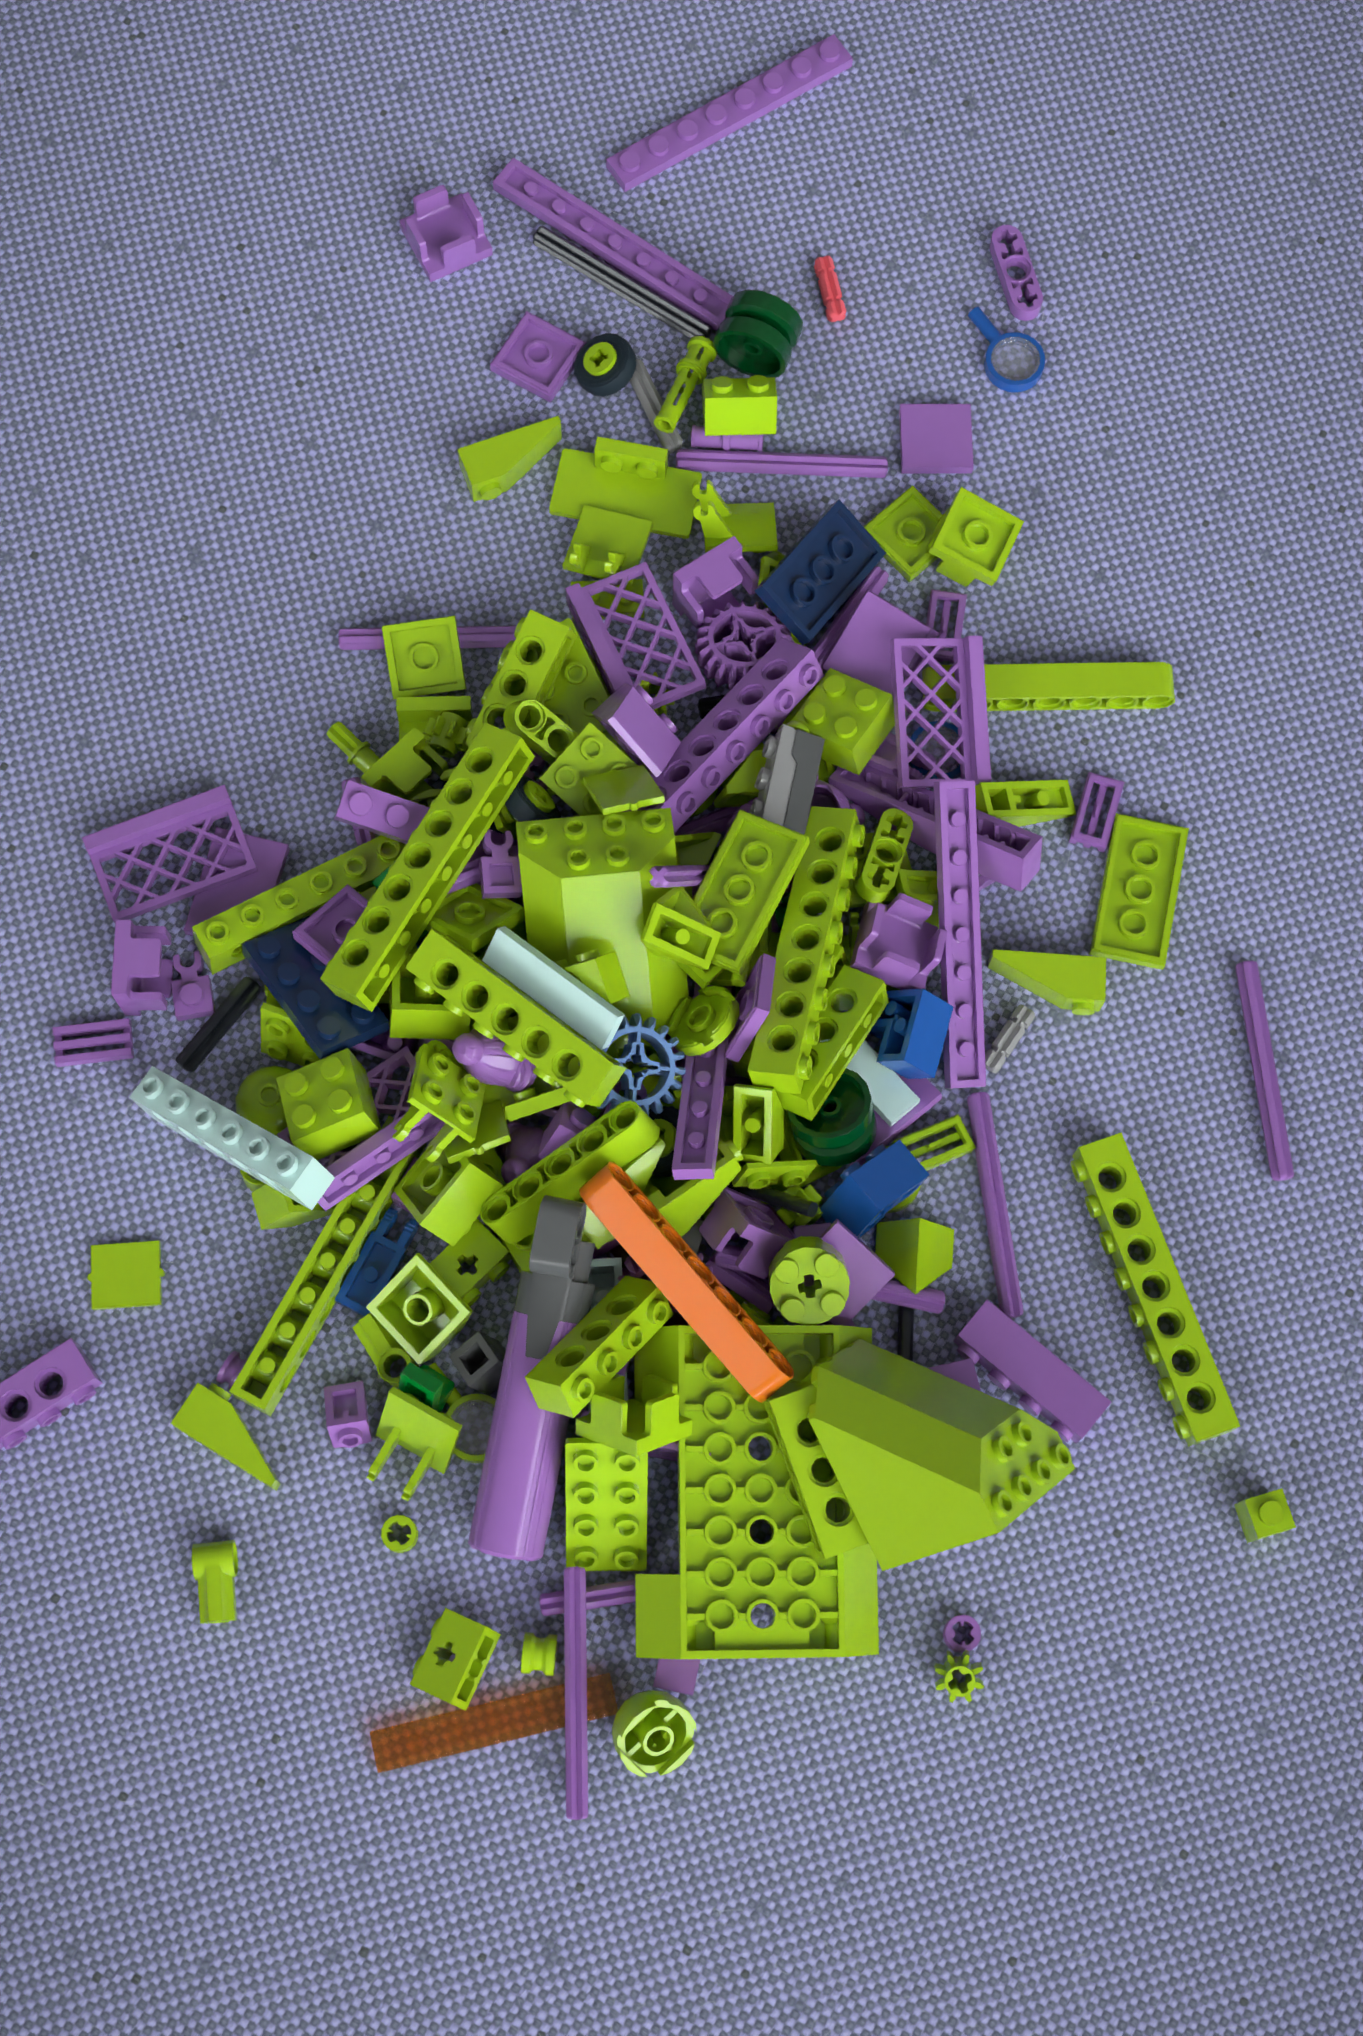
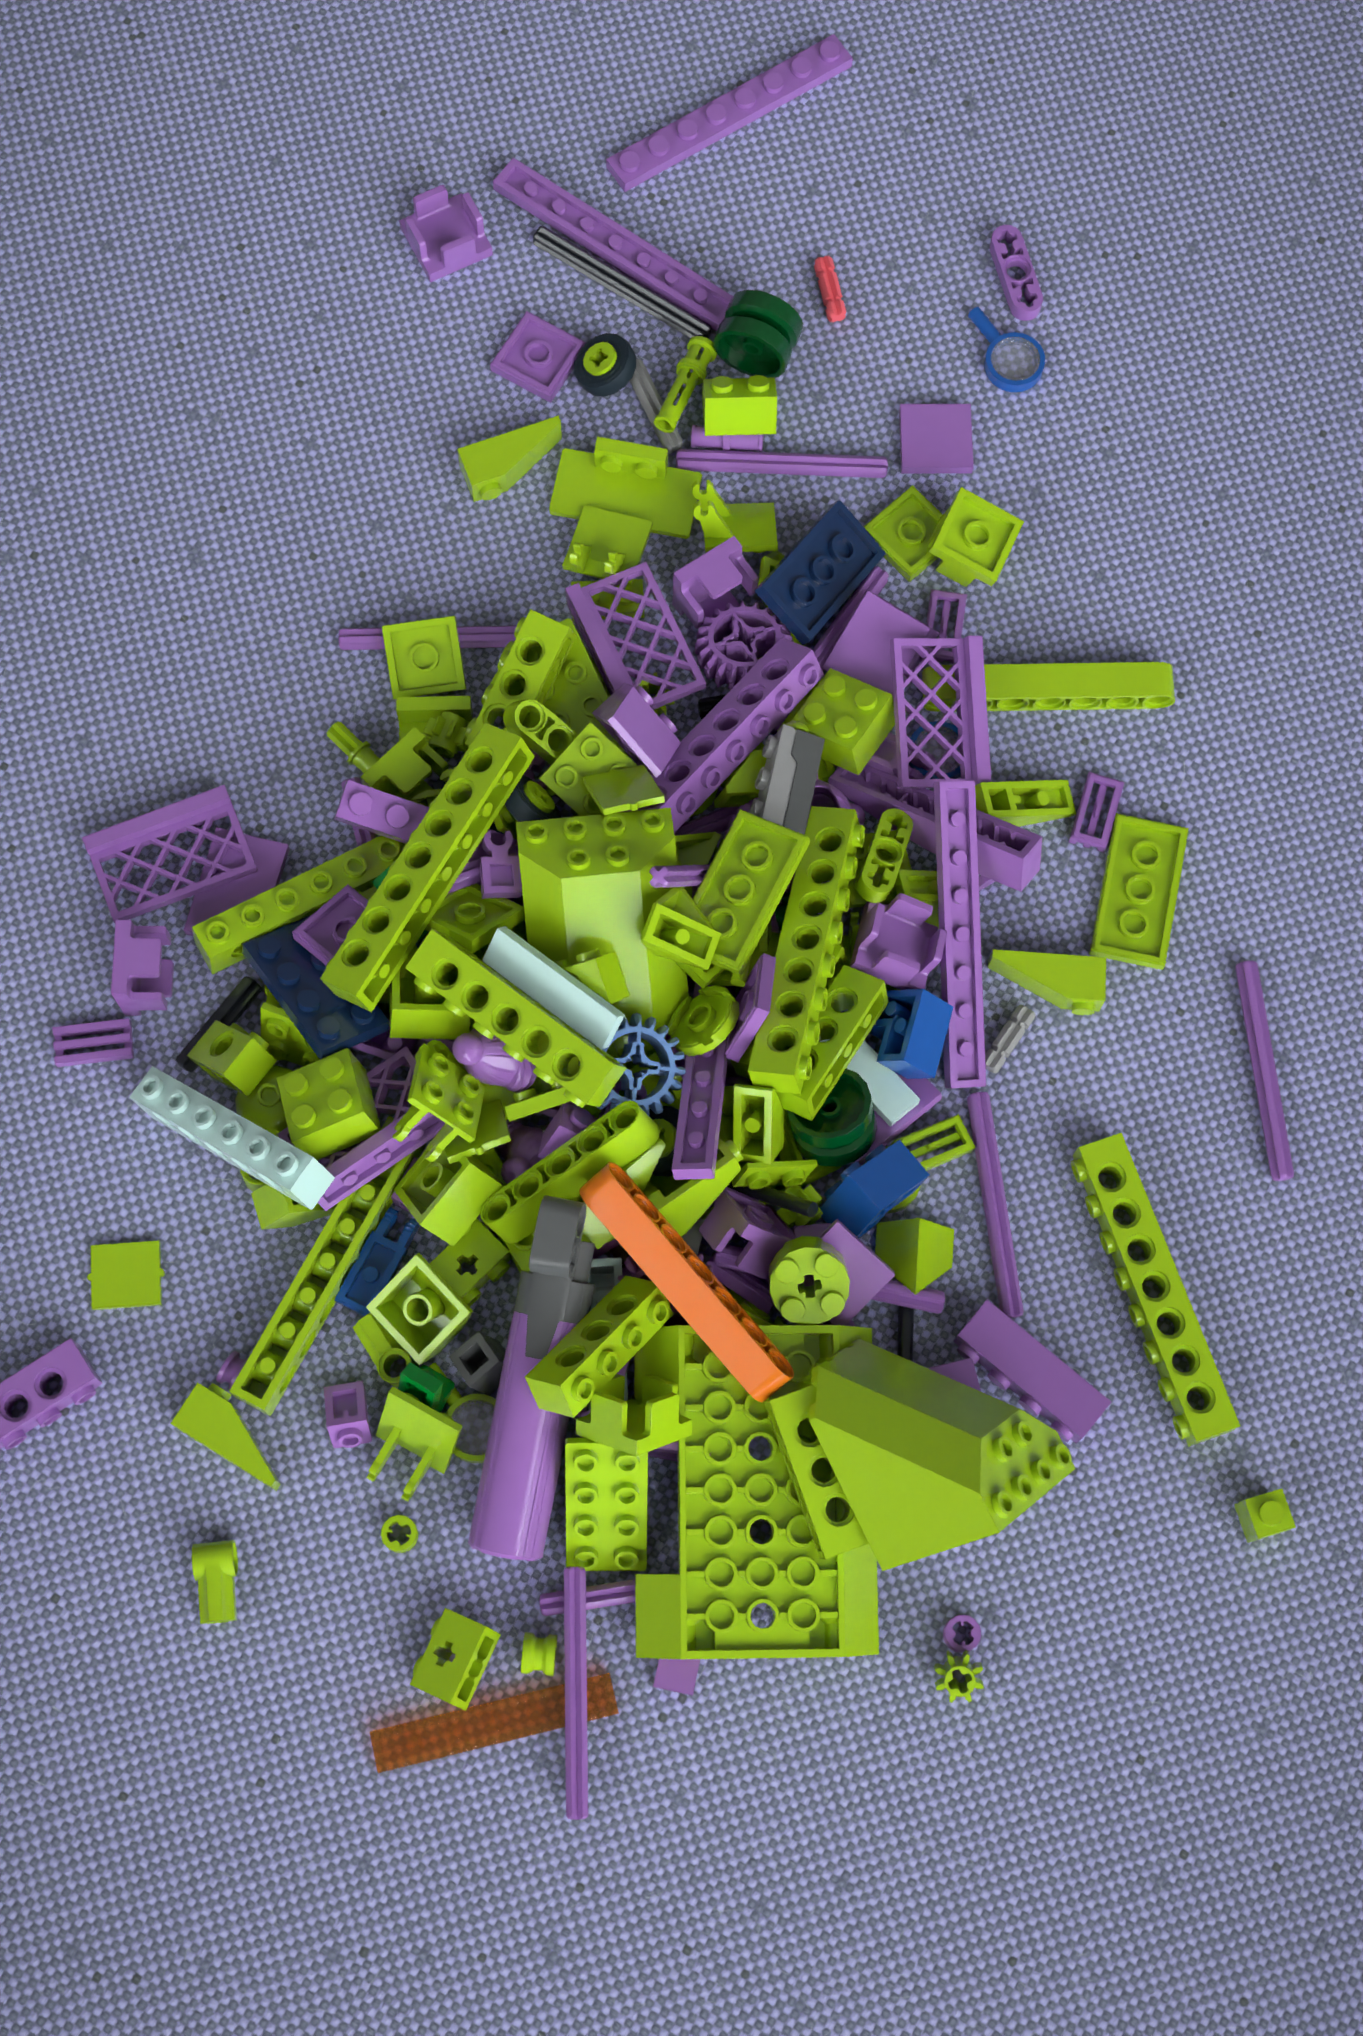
medium lavender plate [171,951,215,1021] -> none
lime cylinder [612,1690,697,1777] -> none
none -> lime brick [187,1020,277,1097]

